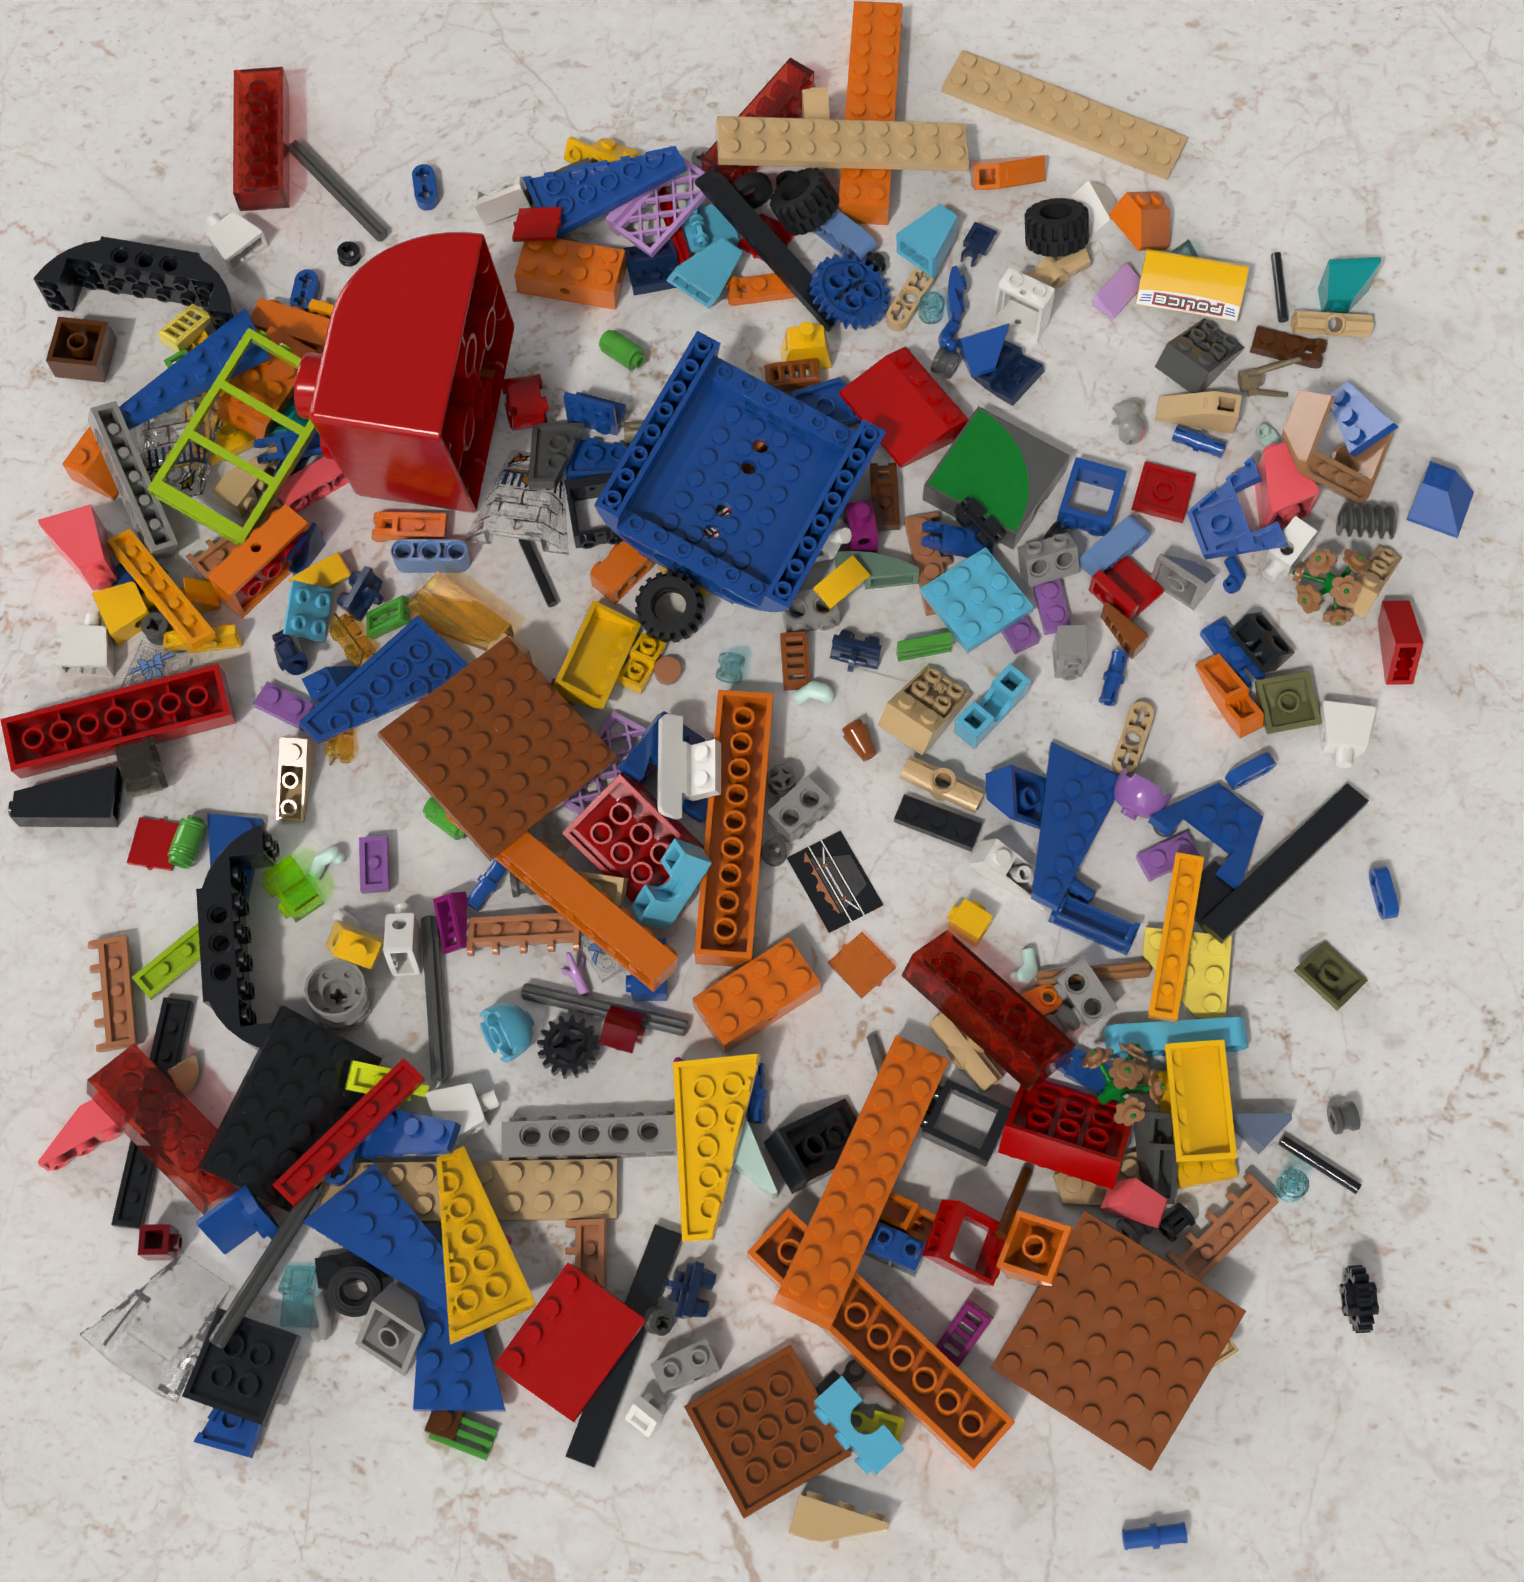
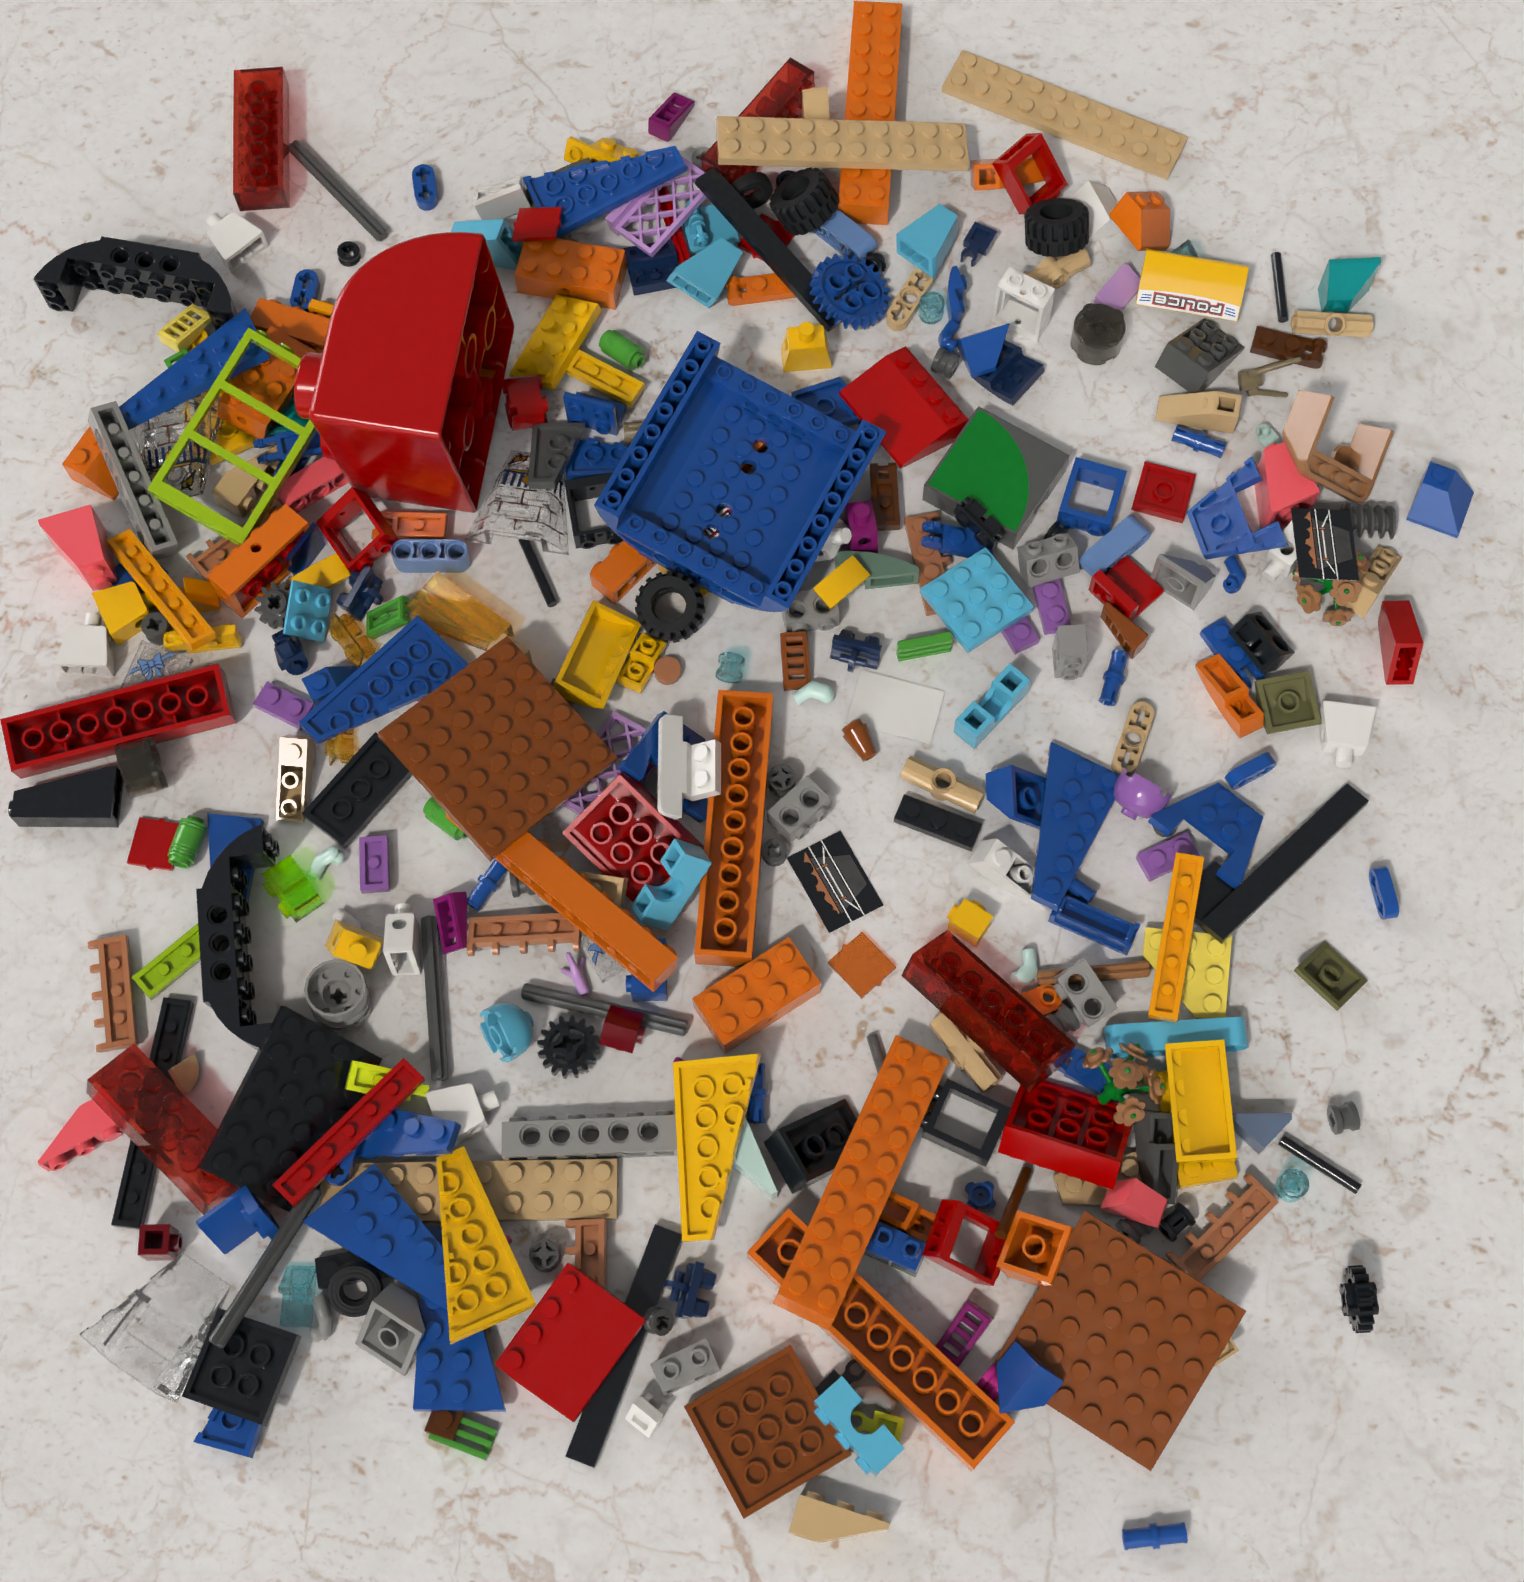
reddish brown brick [46,317,117,383] -> none
dark orange slope [764,358,821,392] -> none
tan slope [878,664,972,755] -> none
light grey animal [1111,400,1145,445] -> none
wing [1329,381,1399,457] -> none
none -> dark grey gear [254,581,290,629]
none -> black plate [302,732,412,849]
none -> red window [316,487,399,572]
none -> medium azure slope [451,219,523,271]
none -> yellow plate [509,294,601,390]
none -> dark grey wheel [529,1239,561,1273]
none -> yellow plate [566,350,645,408]
none -> magenta slope [648,92,695,142]
none -> blue plate [965,1181,996,1211]
none -> dark pink wheel [976,1363,998,1402]
none -> red window [992,133,1068,214]
none -> blue slope [996,1340,1064,1414]
none -> clear smoke brick [1070,303,1126,365]
none -> black sticker [1291,508,1359,581]

